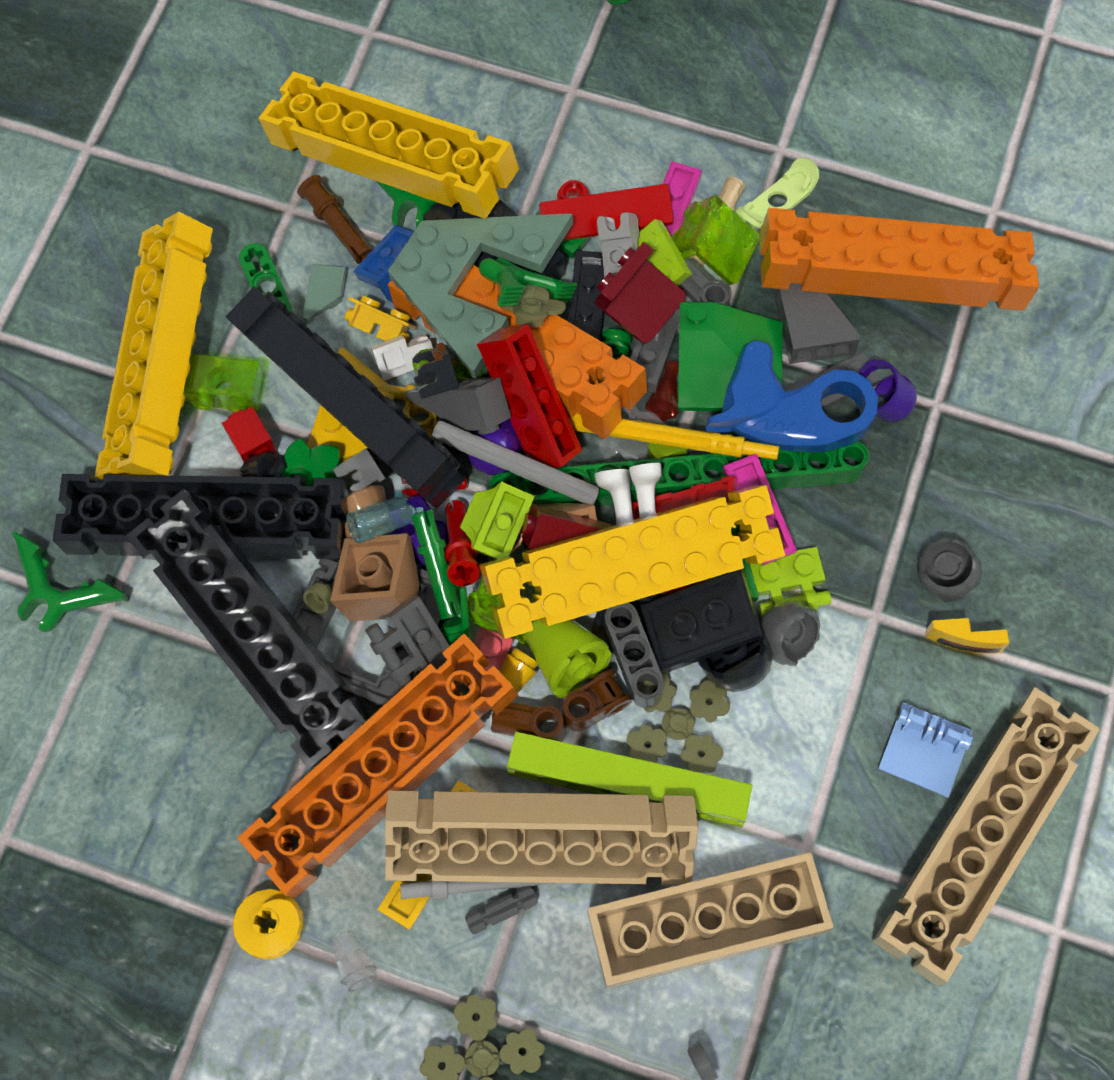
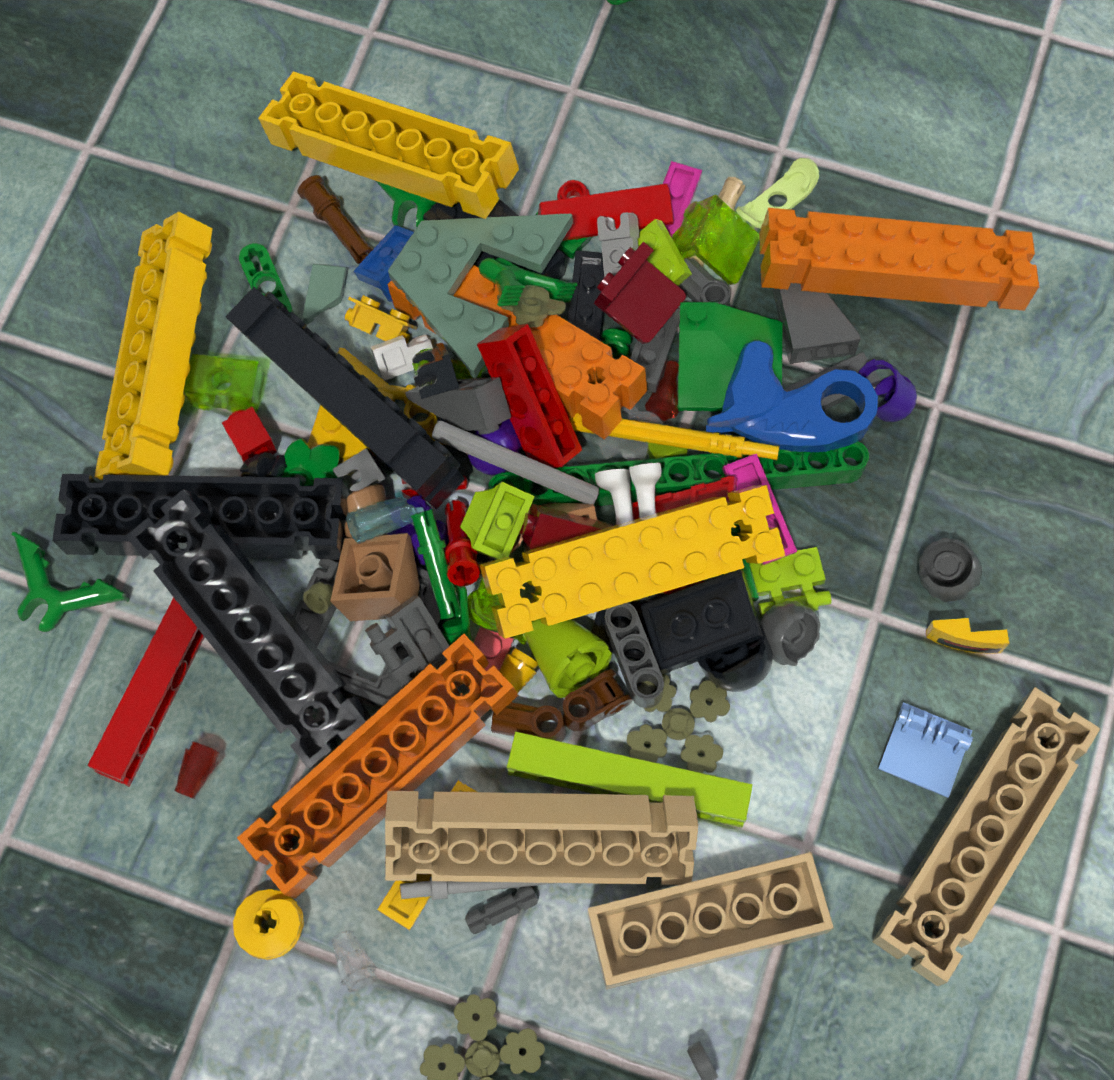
none -> red piece [87,597,205,787]
none -> clear red cone [174,741,220,799]

